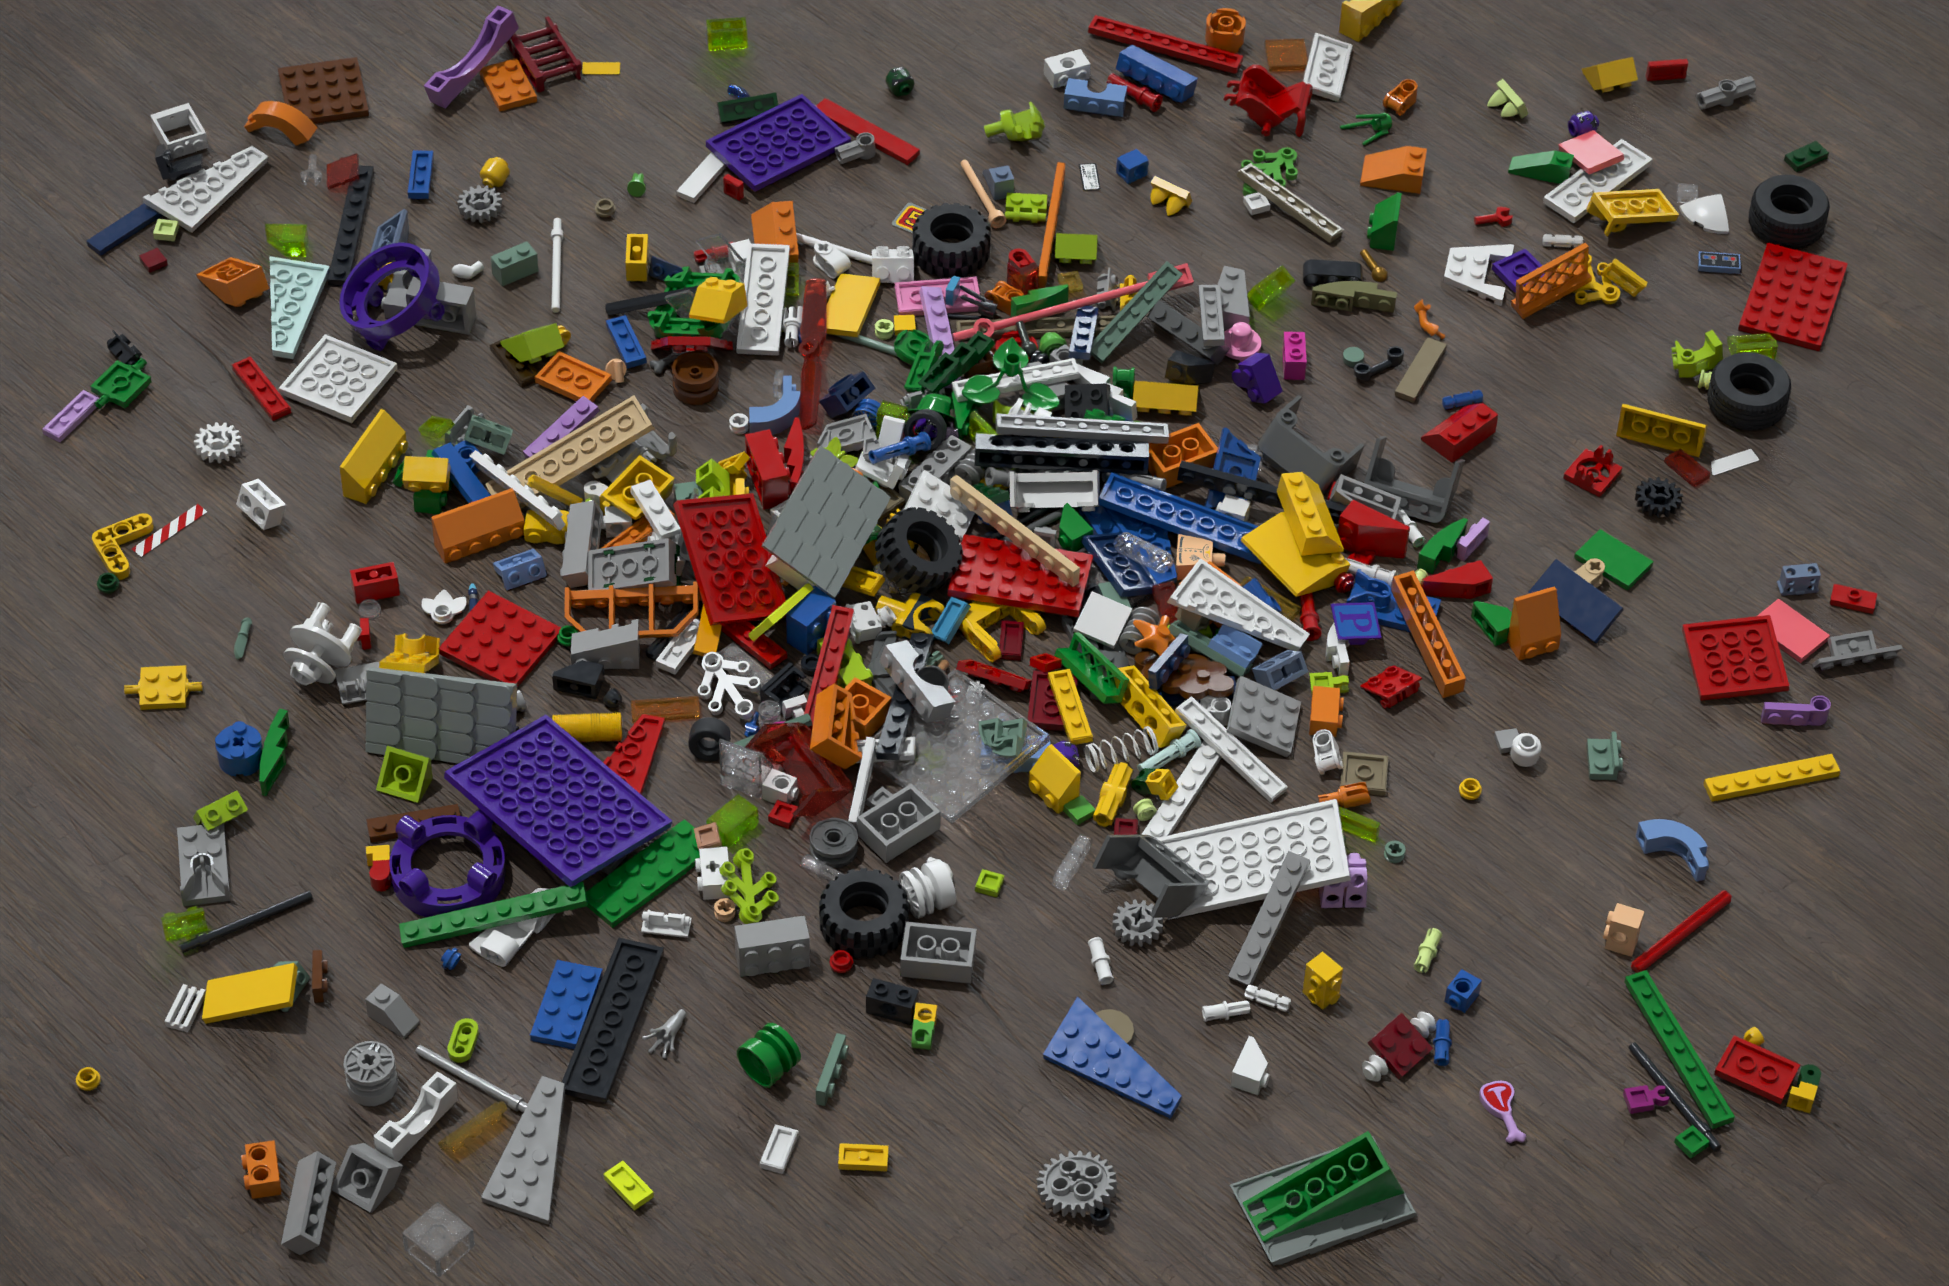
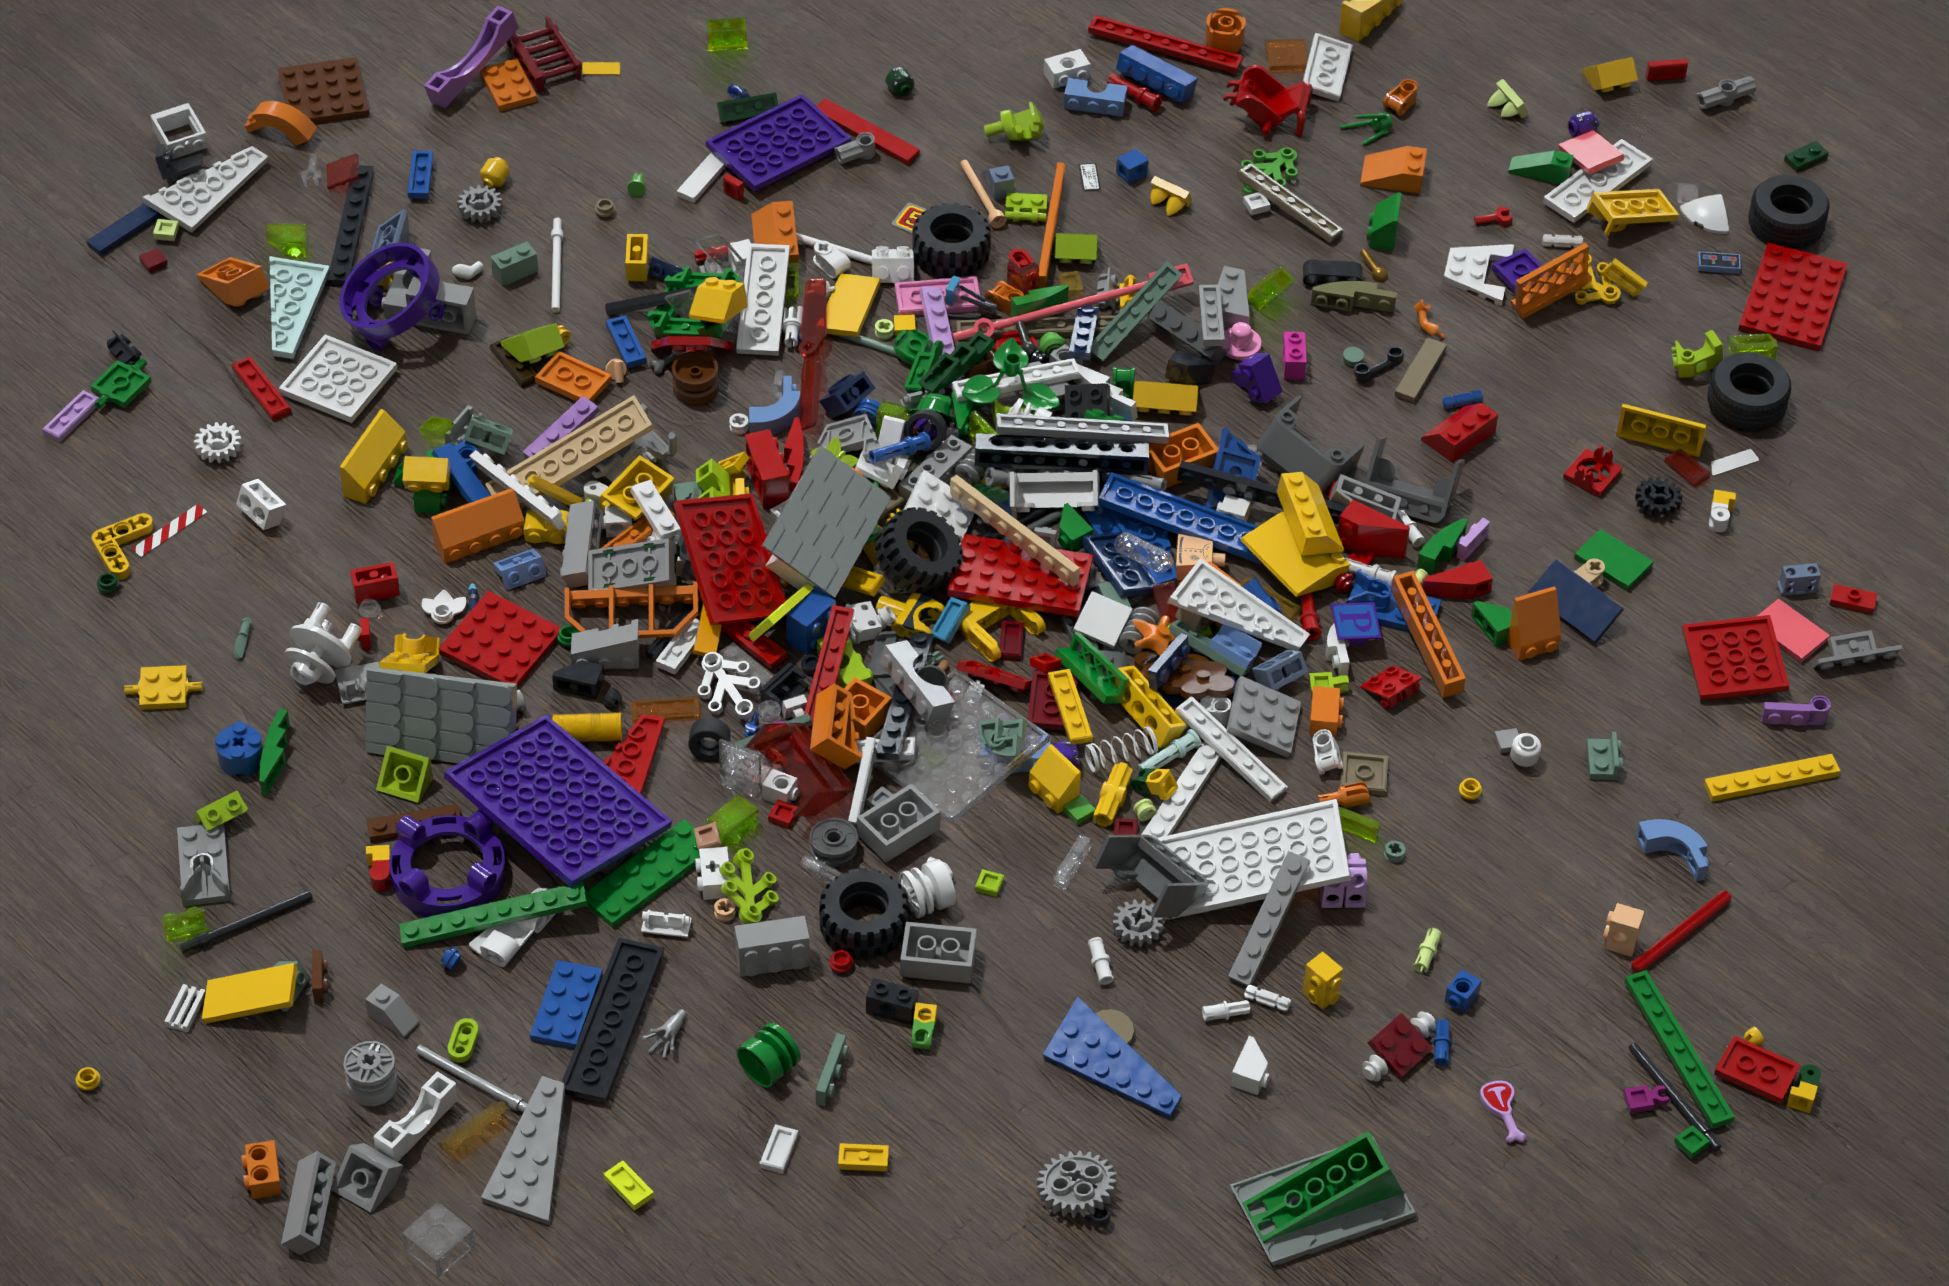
yellowish green bush [1698,370,1712,390] -> none
none -> white leg [1709,490,1736,532]

